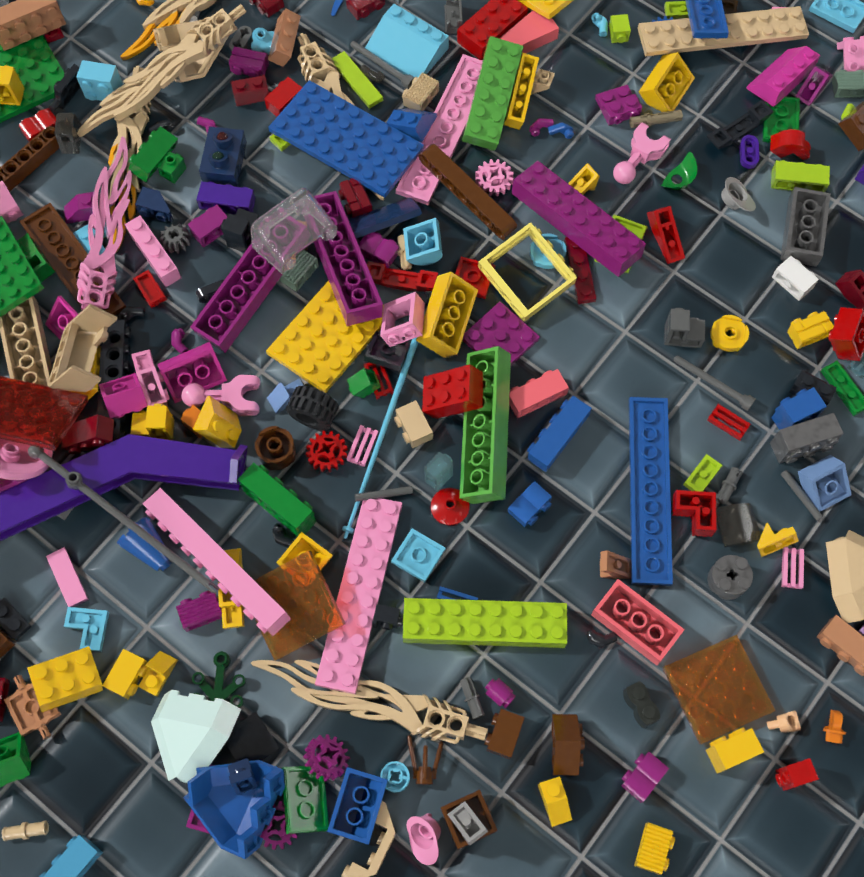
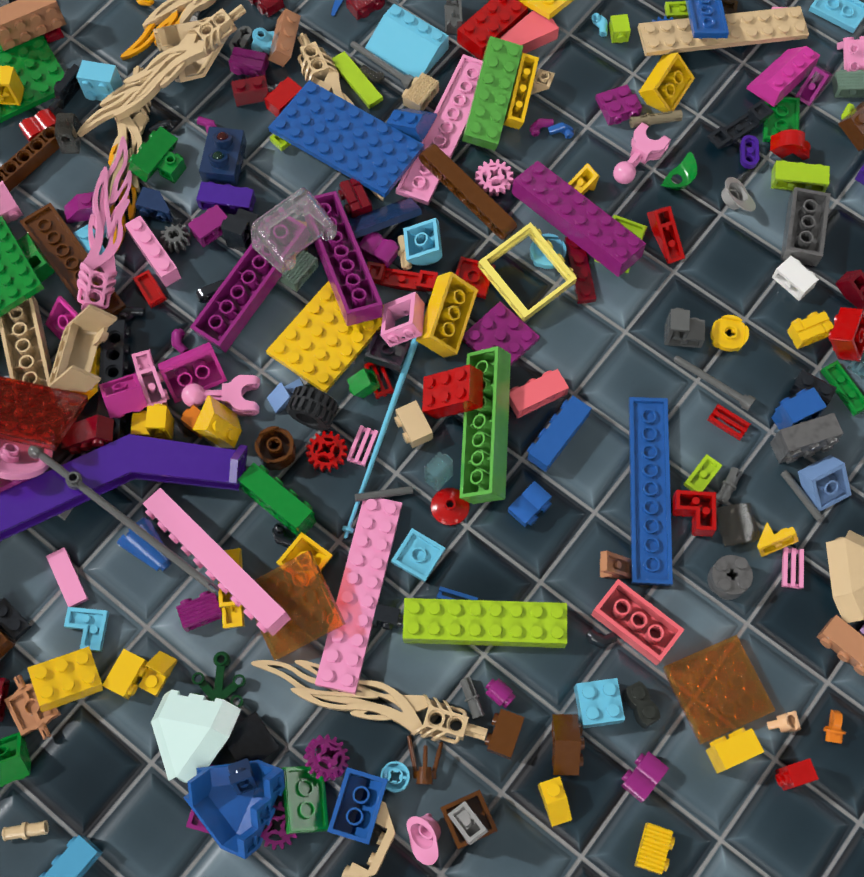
none -> medium azure brick [574,678,625,728]

